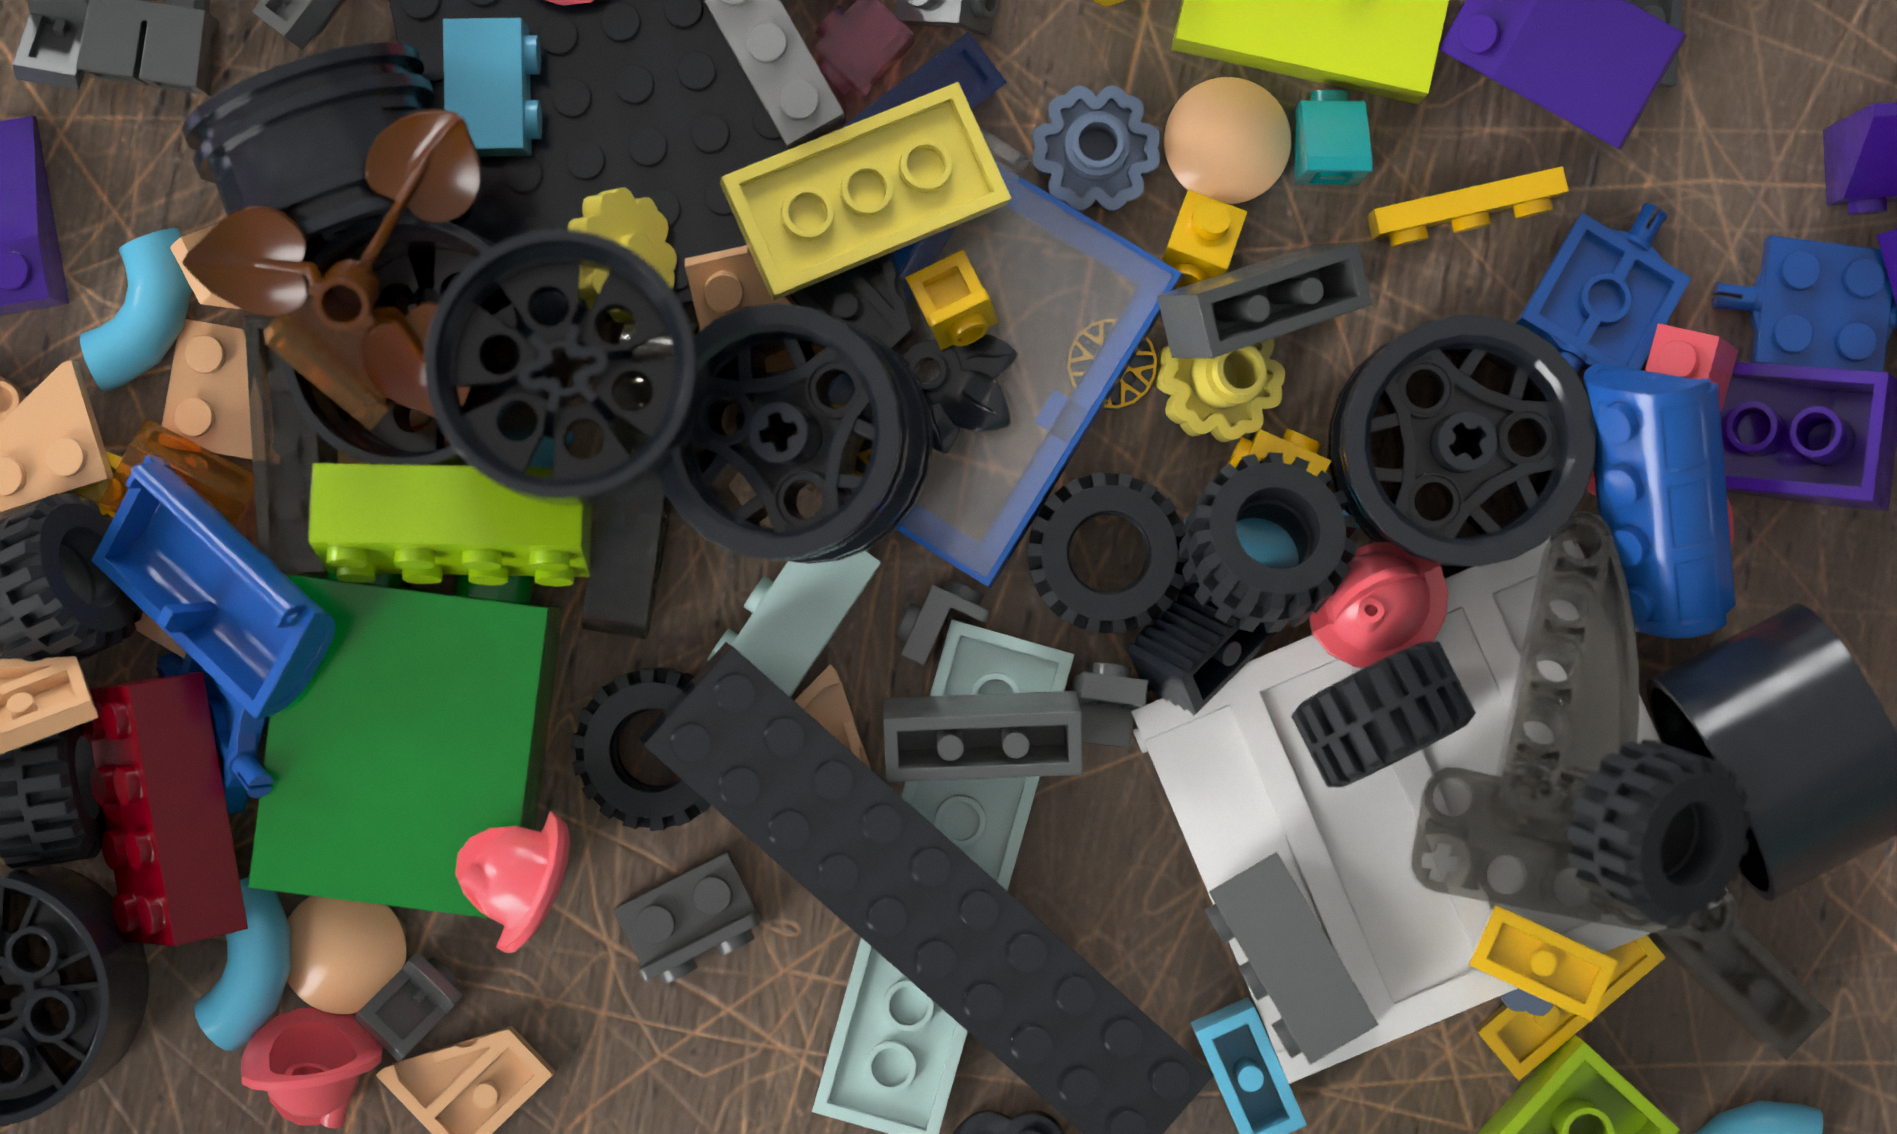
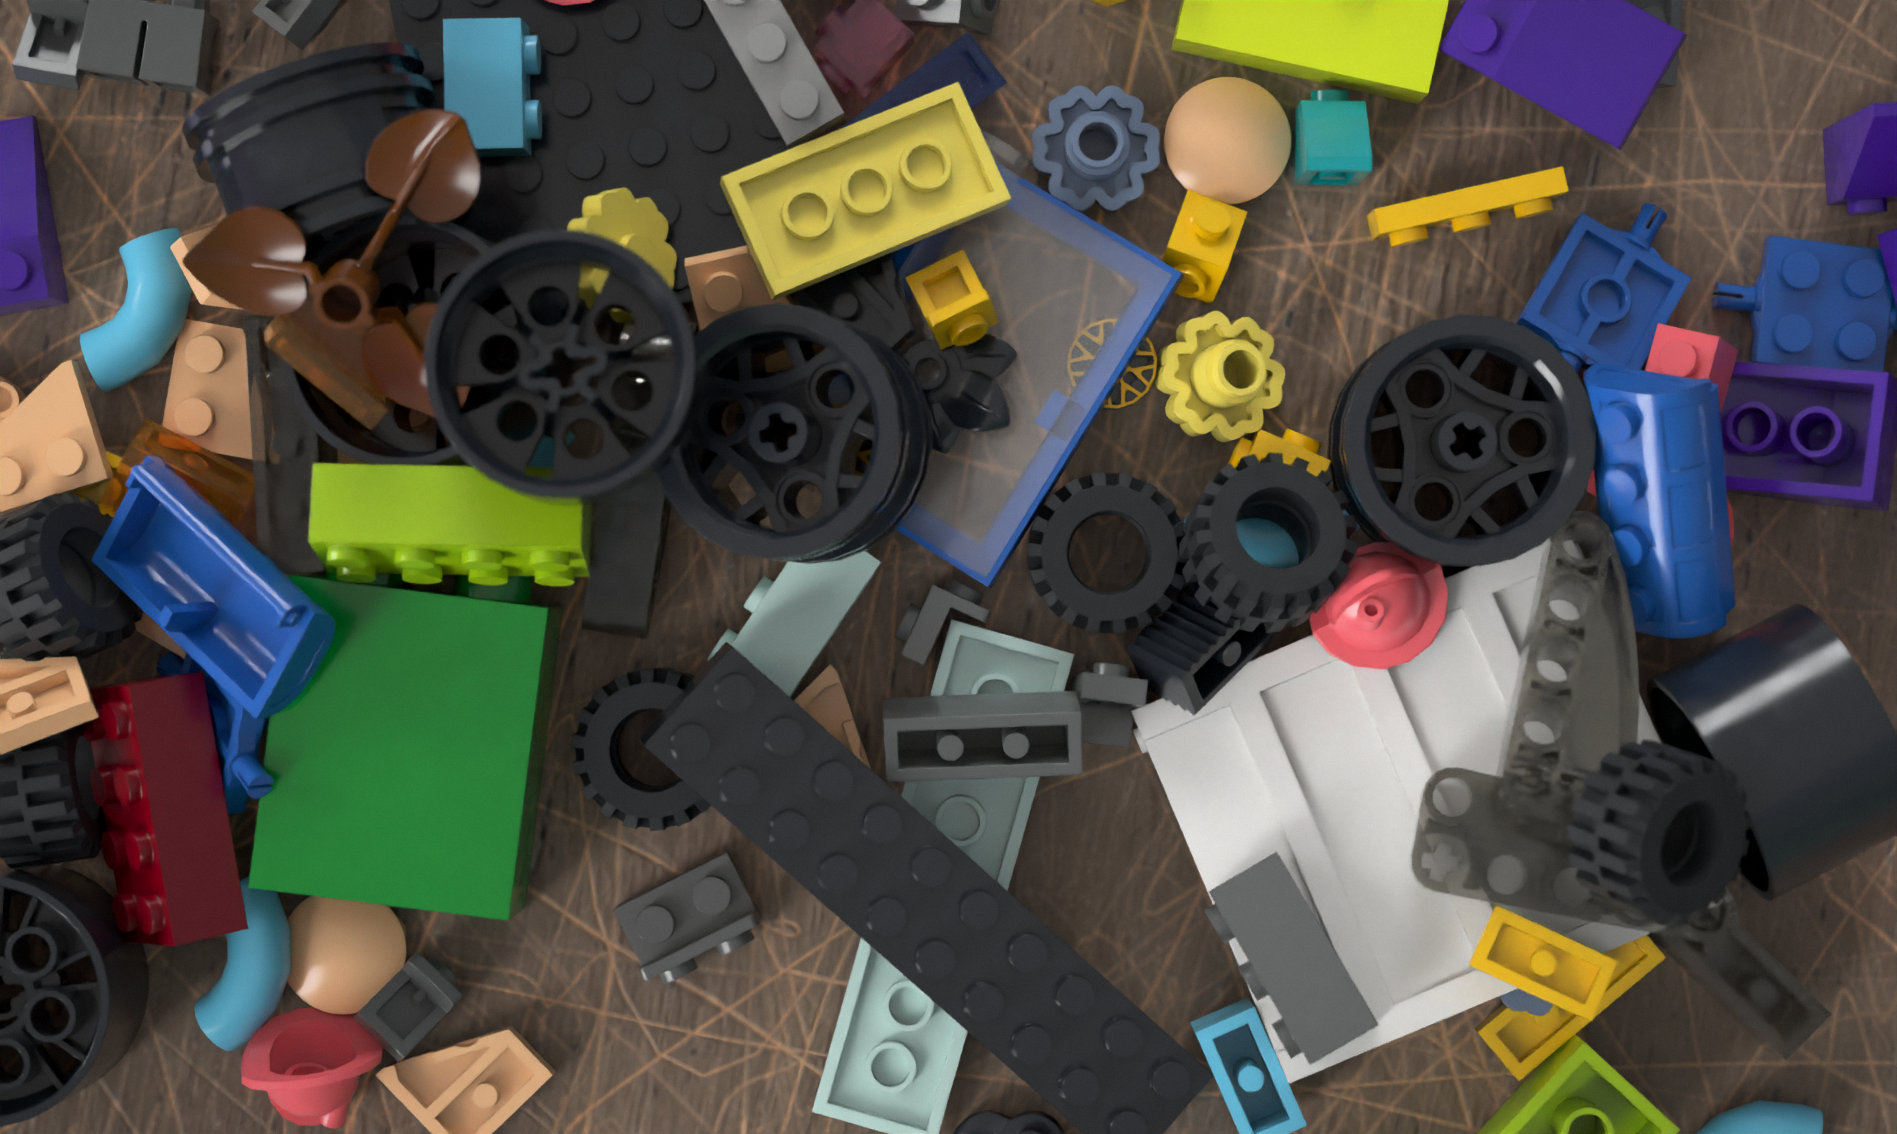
coral helmet [456,811,570,953] -> none
dark grey brick [1157,242,1372,358] -> none
black tyre [1291,642,1476,787] -> none

